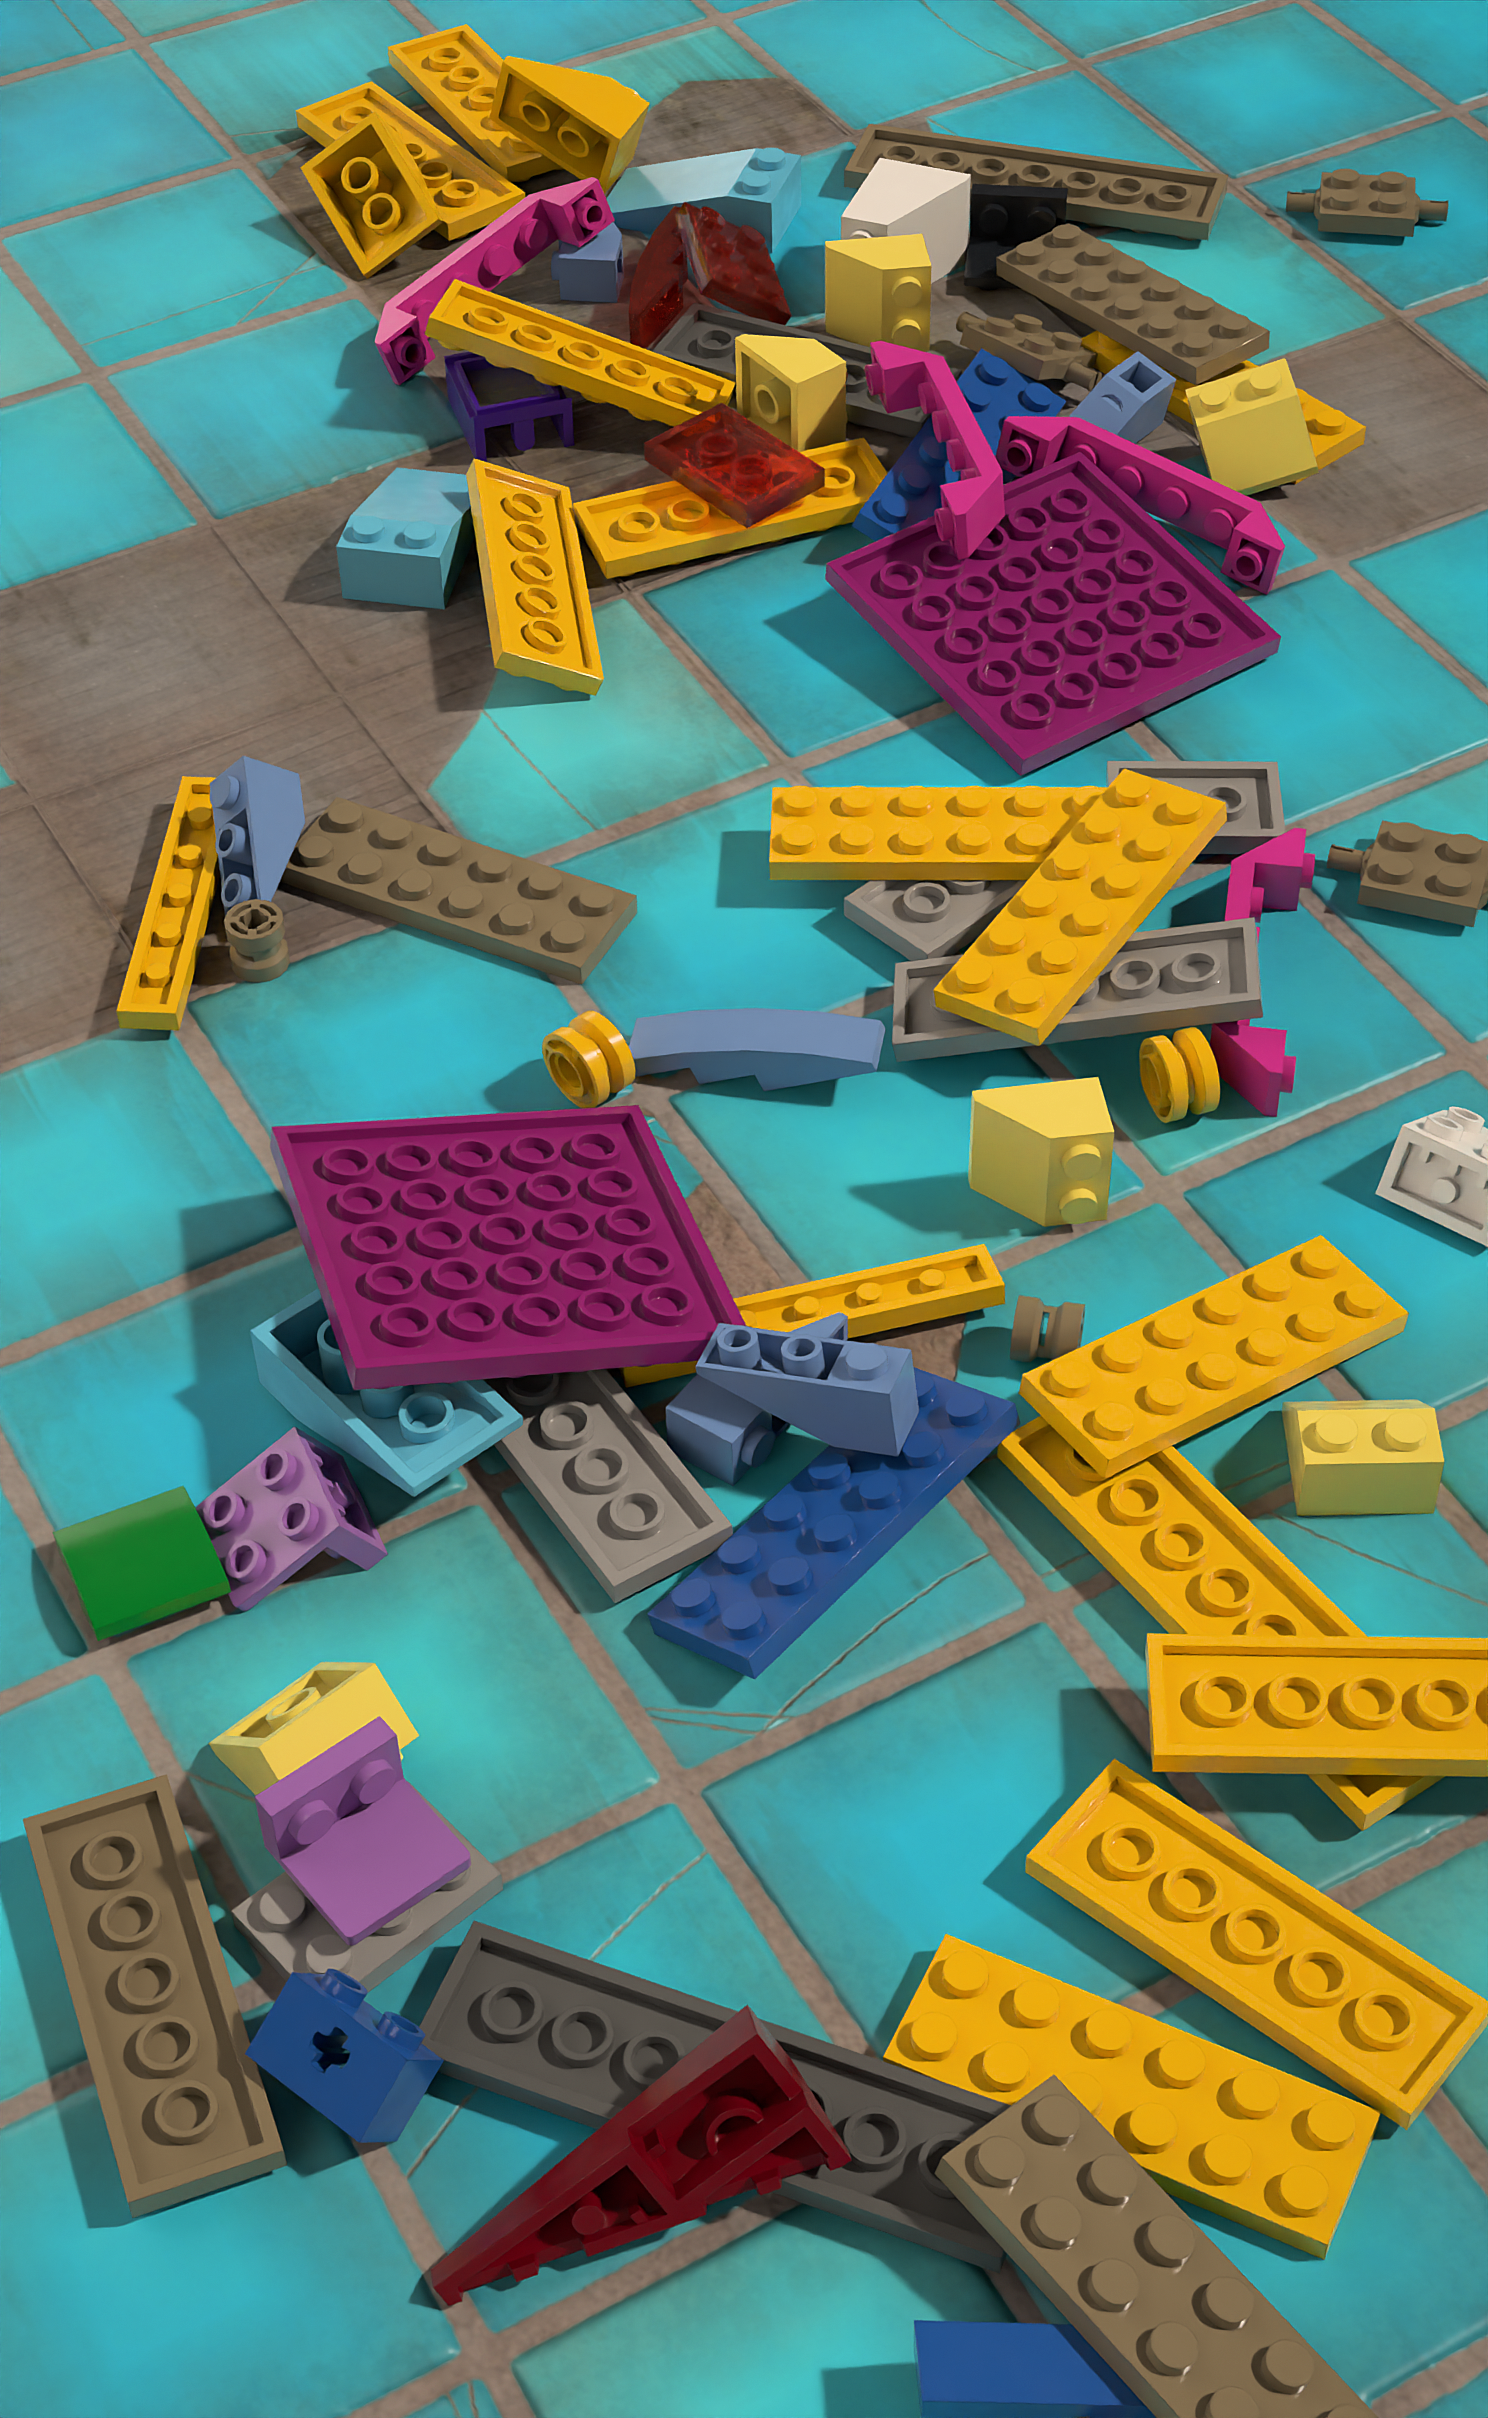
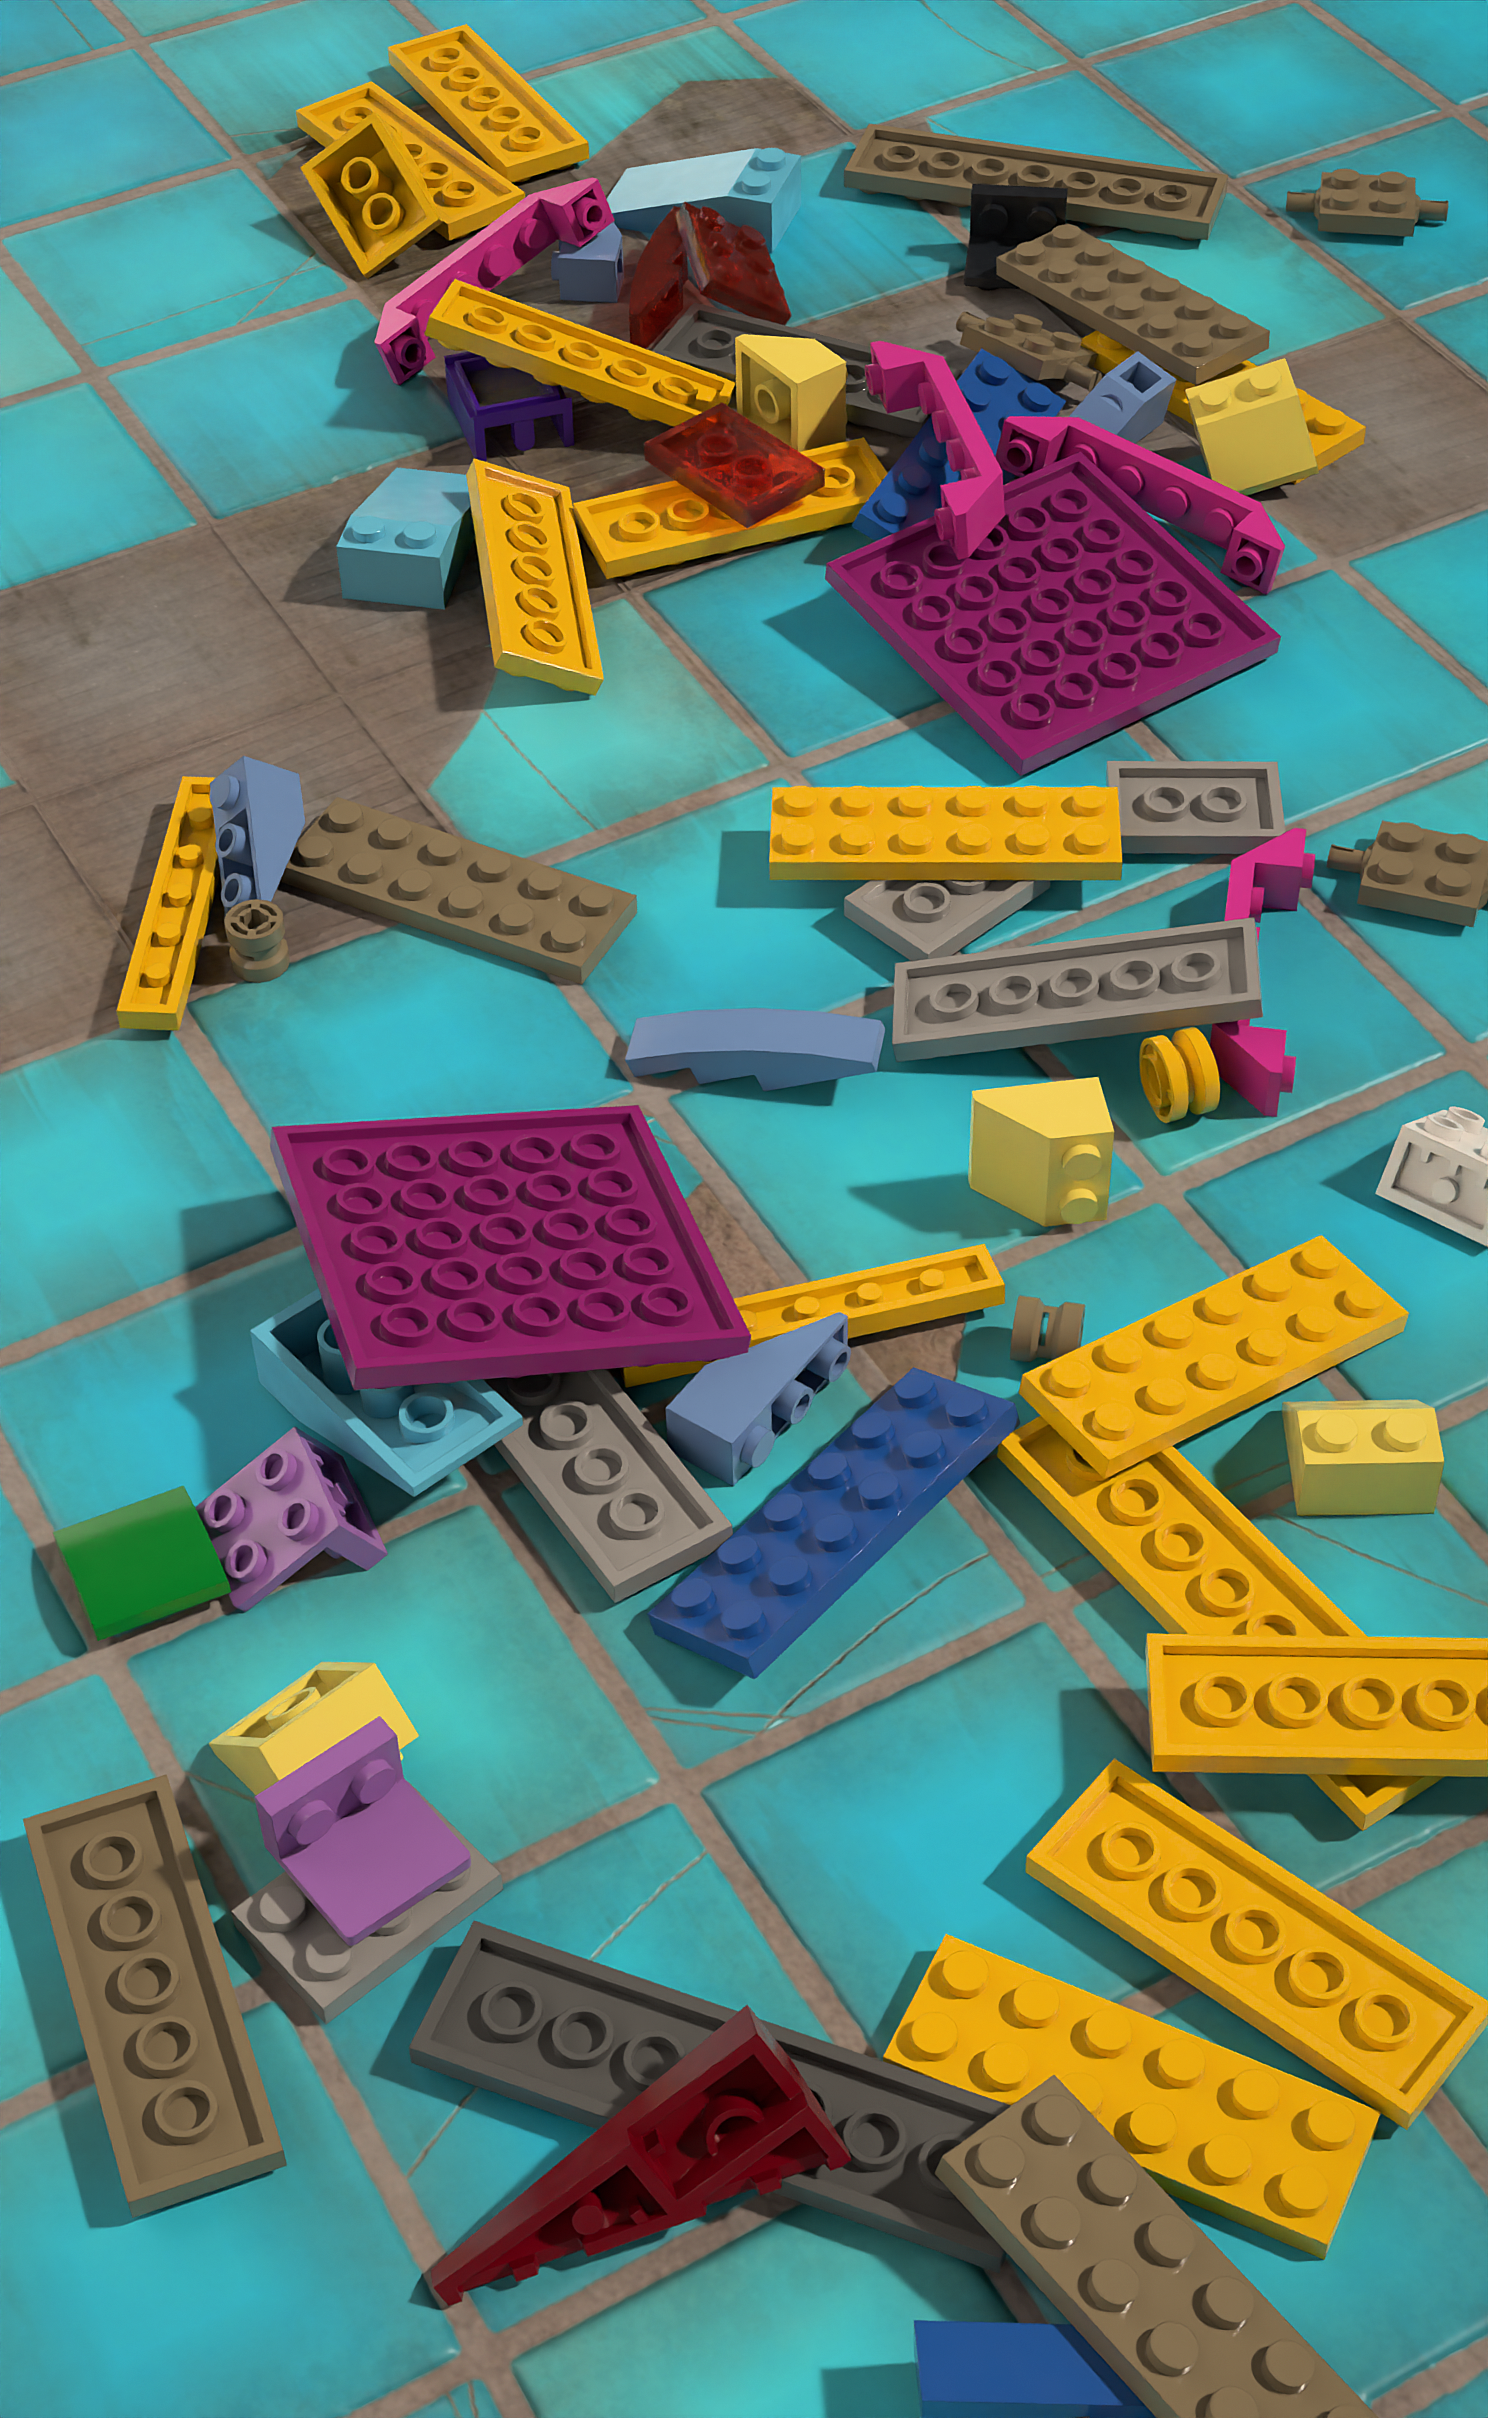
blue brick [245,1968,444,2143] -> none
yellow slope [489,56,650,194] -> none
yellow wheel [542,1010,636,1108] -> none
medium blue slope [695,1323,919,1456] -> none
light yellow slope [825,234,932,352] -> none
white slope [841,158,971,284] -> none
yellow plate [933,769,1227,1046] -> none

